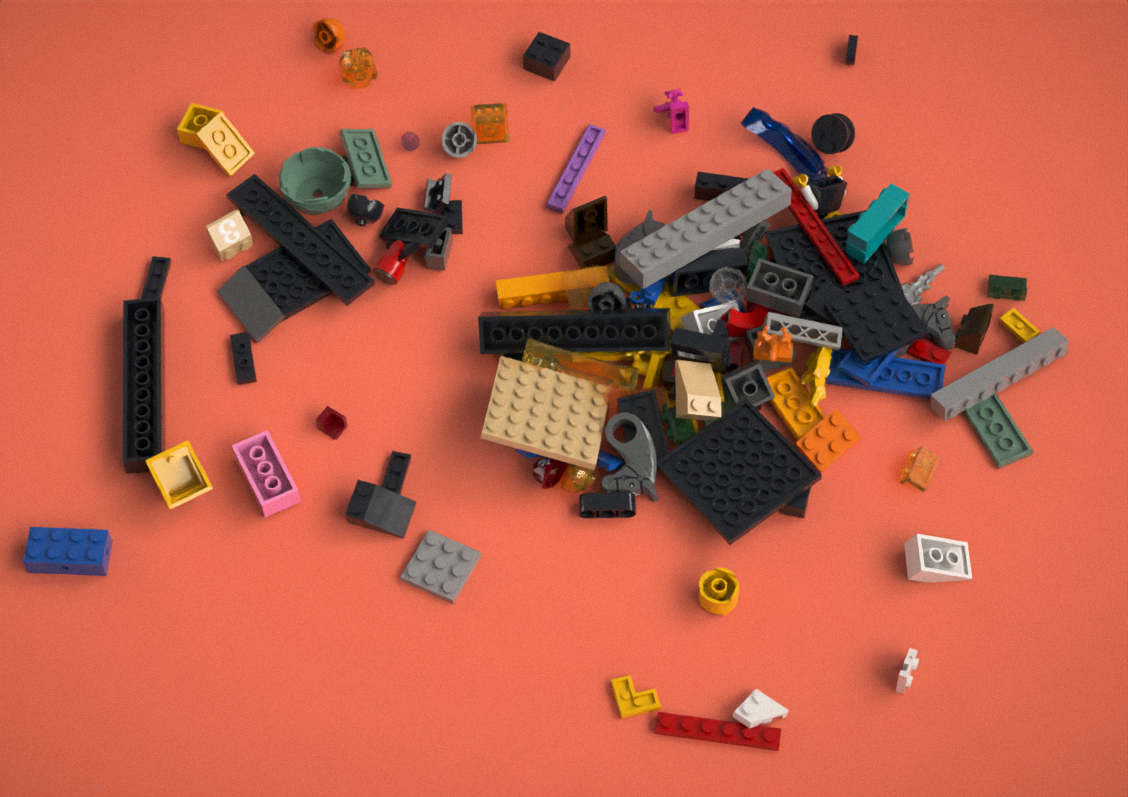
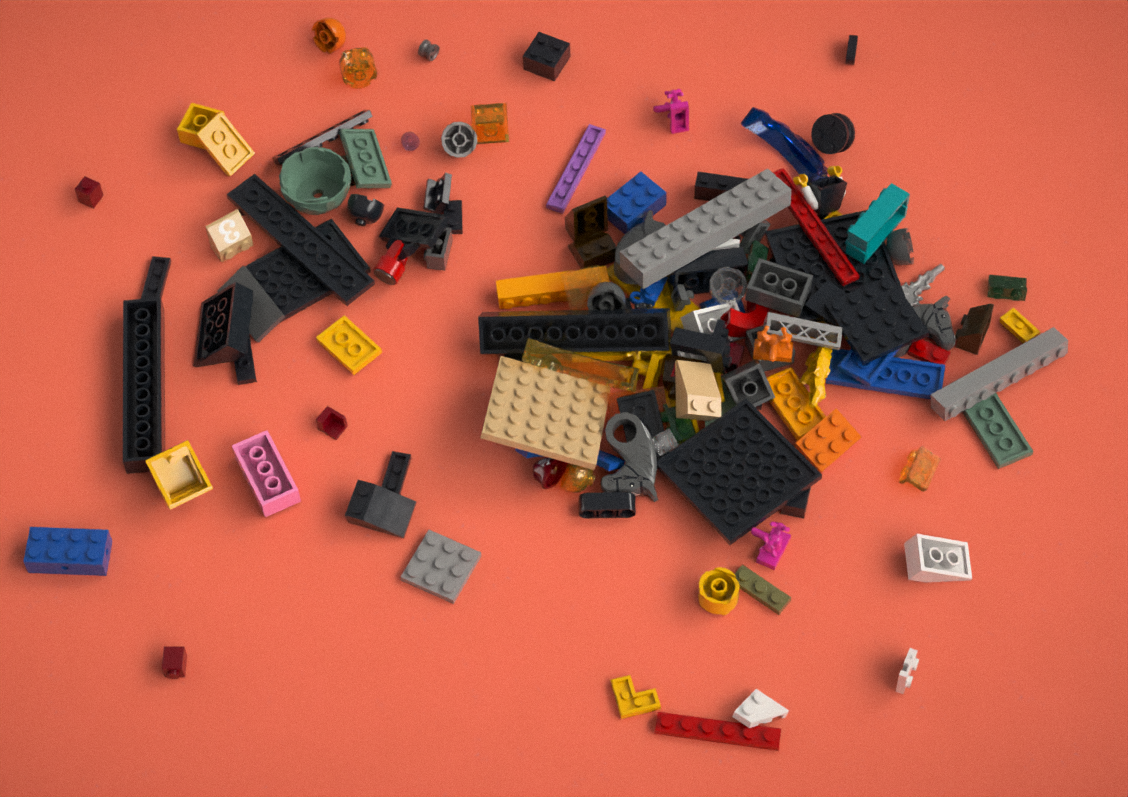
none -> dark red brick [75,176,104,209]
none -> dark red brick [162,646,187,679]
none -> black slope [193,282,254,367]
none -> plate [272,110,373,165]
none -> yellow plate [316,315,382,375]
none -> dark grey wheel [418,39,440,61]
none -> blue brick [607,172,667,234]
none -> clear plate [652,428,679,456]
none -> dark grey tile [671,285,694,311]
none -> olive plate [735,564,791,615]
none -> dark pink piece [751,521,791,570]

